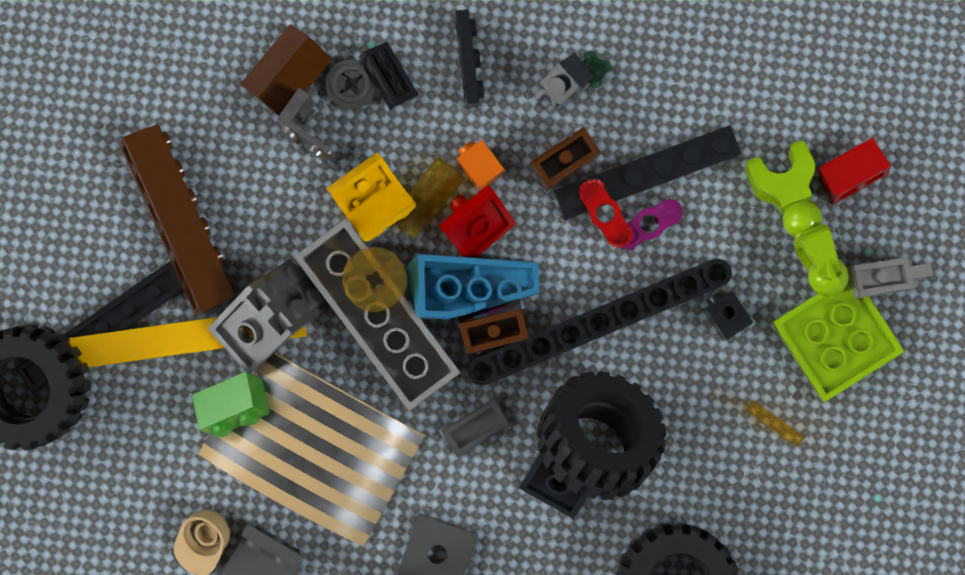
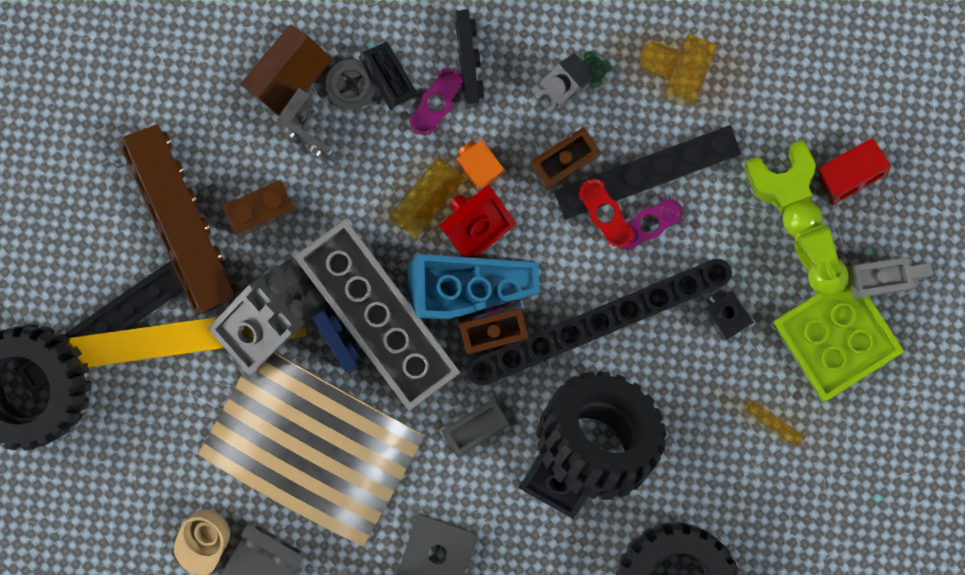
bright green brick [192,372,270,437] -> none
yellow bracket [326,152,416,242] -> none
clear yellow plate [342,247,408,312] -> none
none -> reddish brown brick [223,179,297,238]
none -> dark blue plate [312,311,362,373]
none -> magenta piece [409,67,463,136]
none -> clear yellow brick [639,33,718,109]

